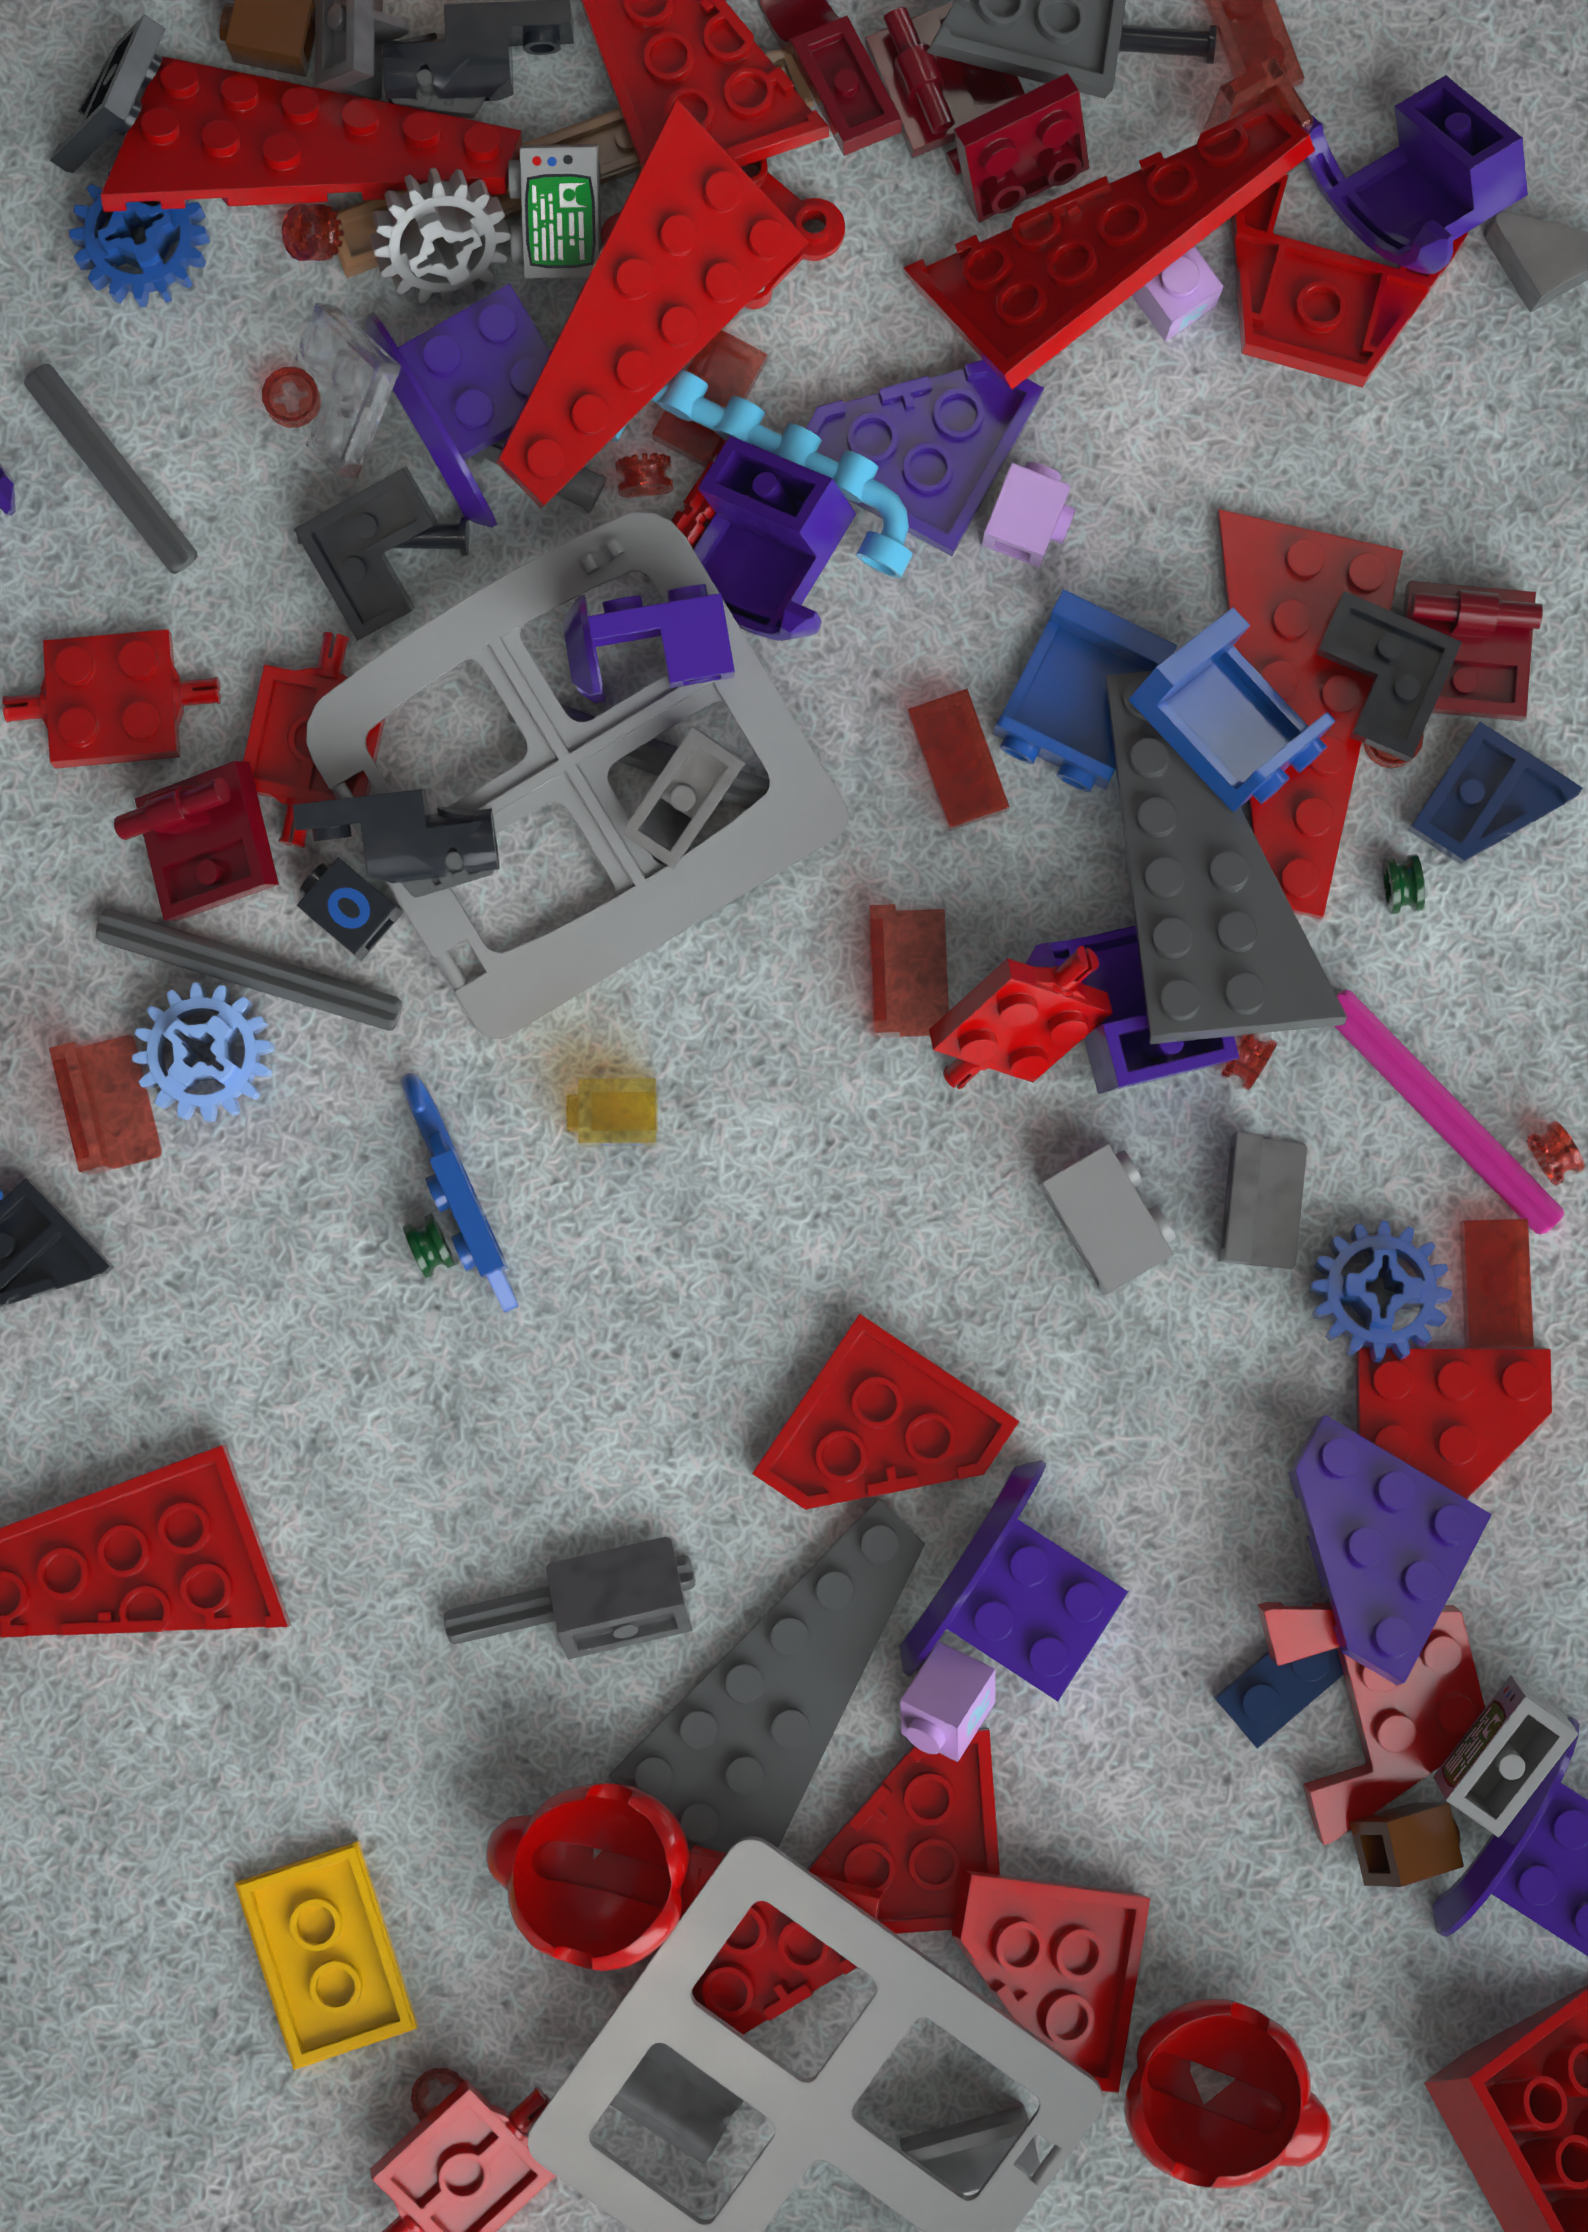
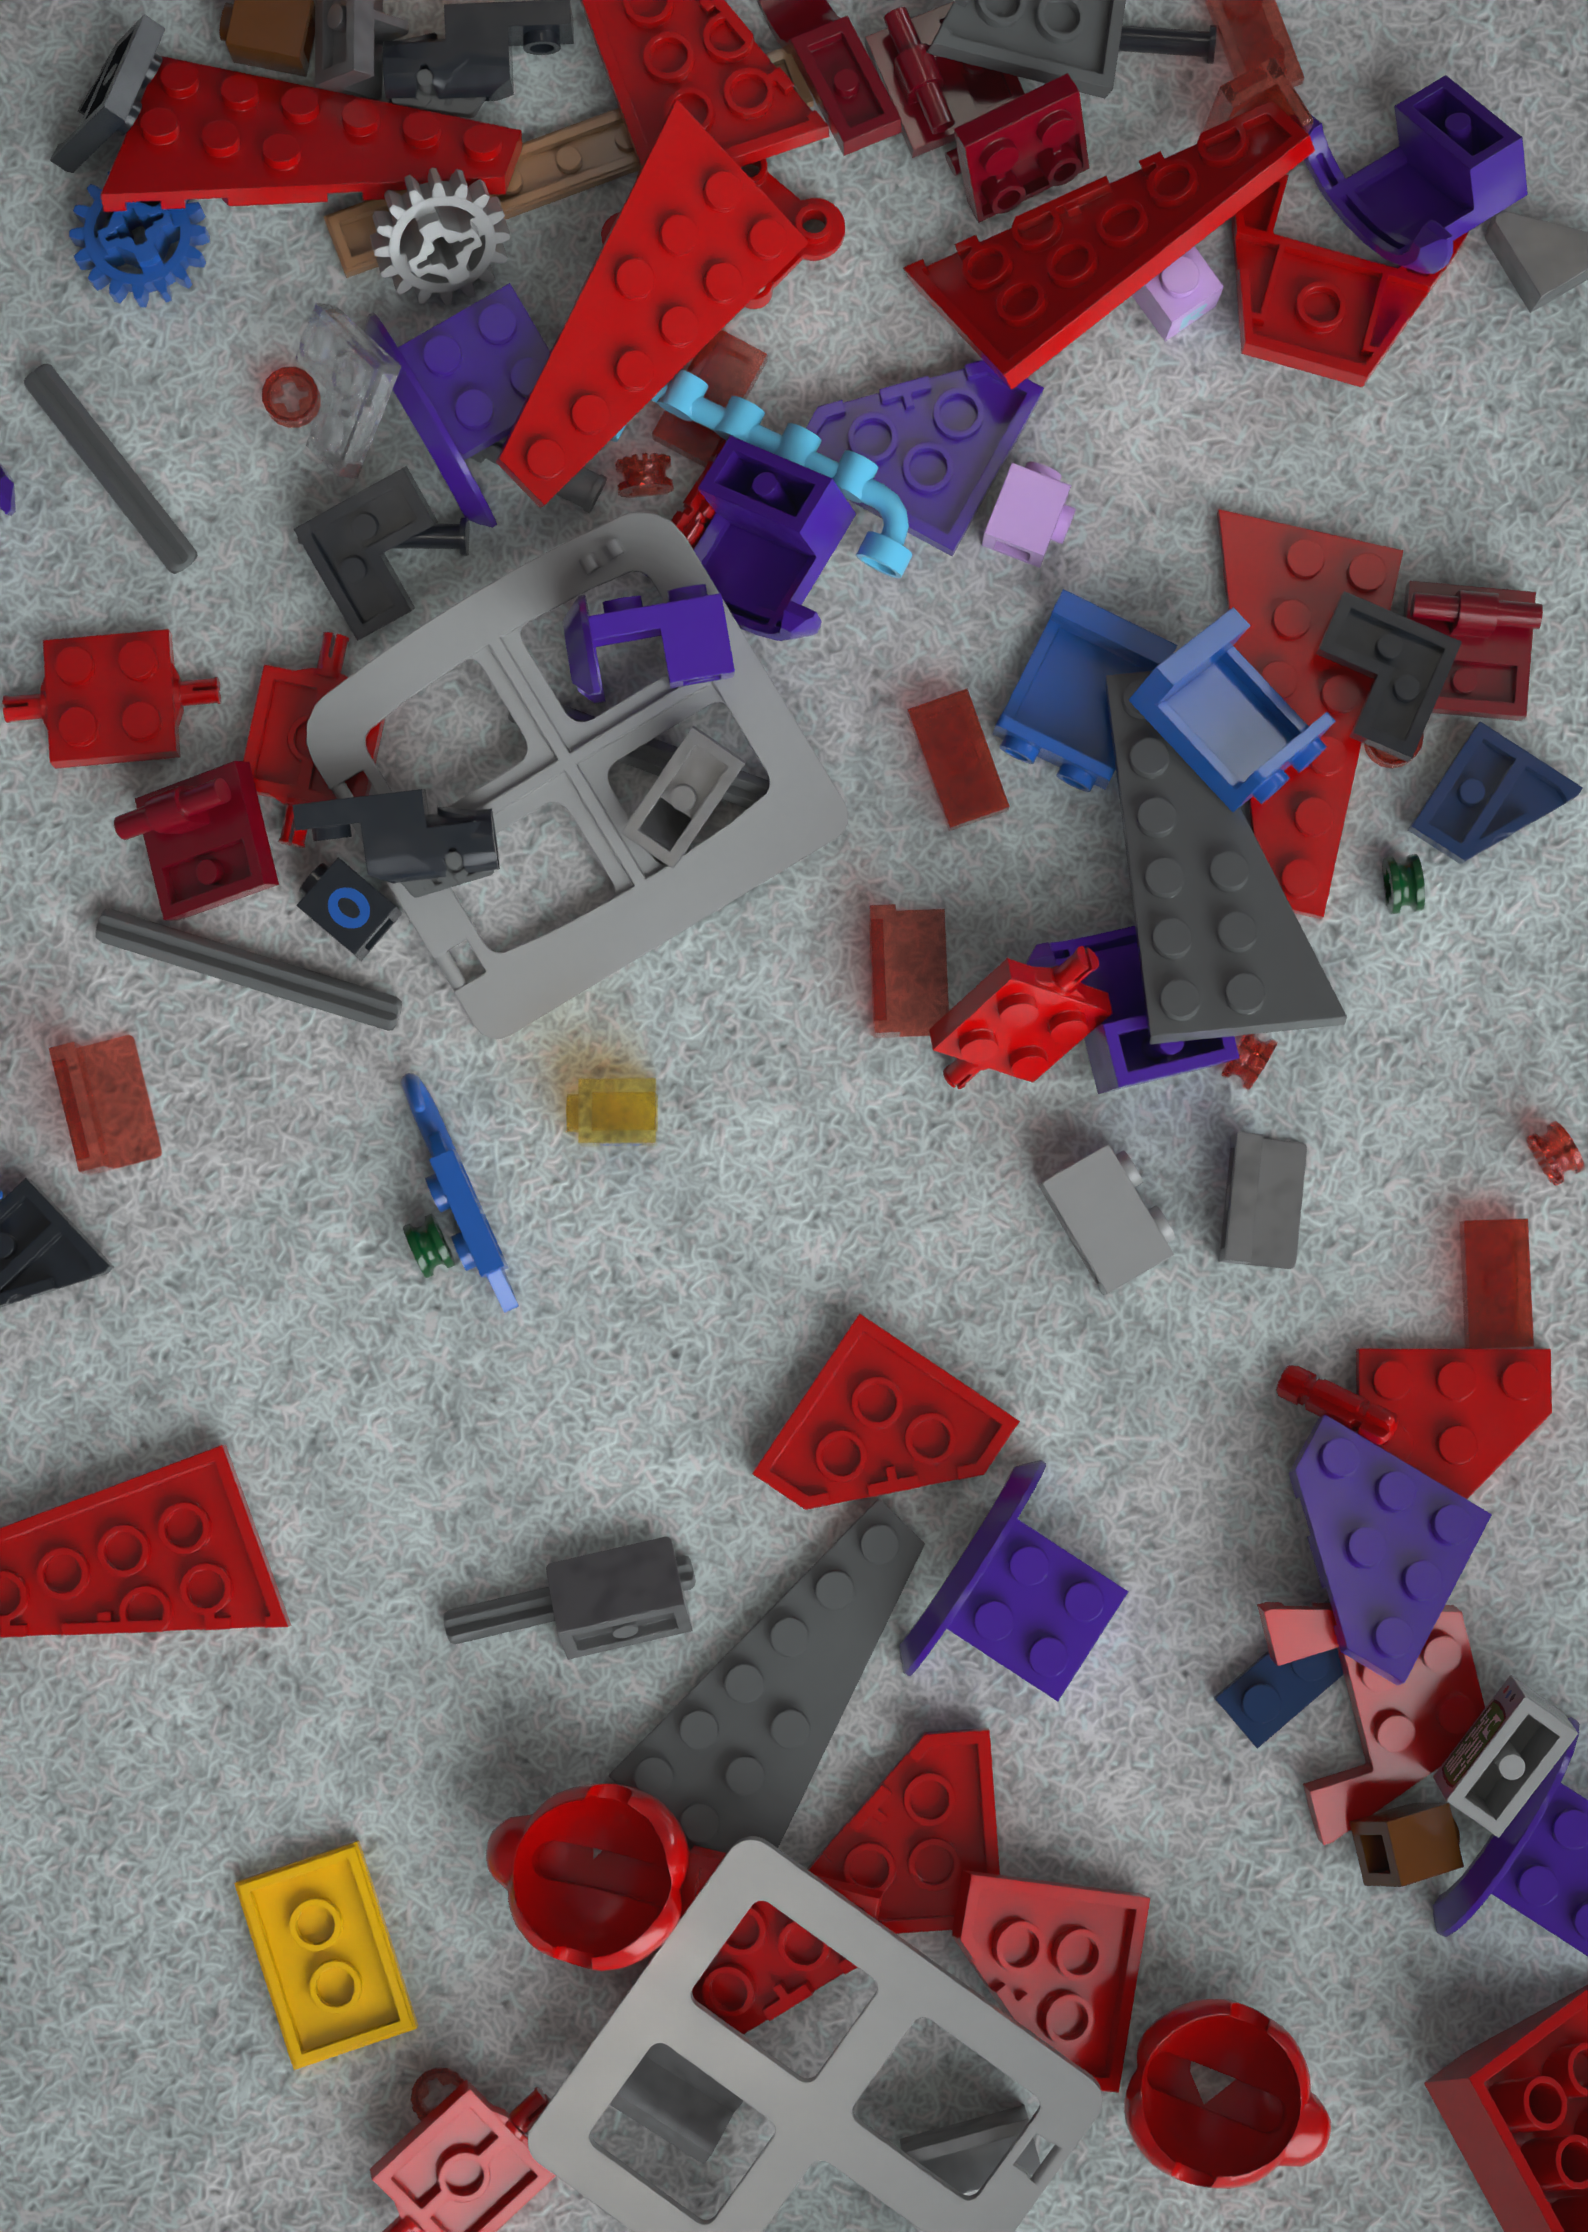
light blue gear [132,983,275,1123] -> none
clear red bush [282,204,344,261] -> none
brick [509,144,602,279] -> none
lavender brick [900,1642,995,1762] -> none
blue gear [1309,1221,1452,1363] -> none
dark pink axle [1334,989,1564,1235] -> none
none -> red axle [1276,1365,1399,1445]

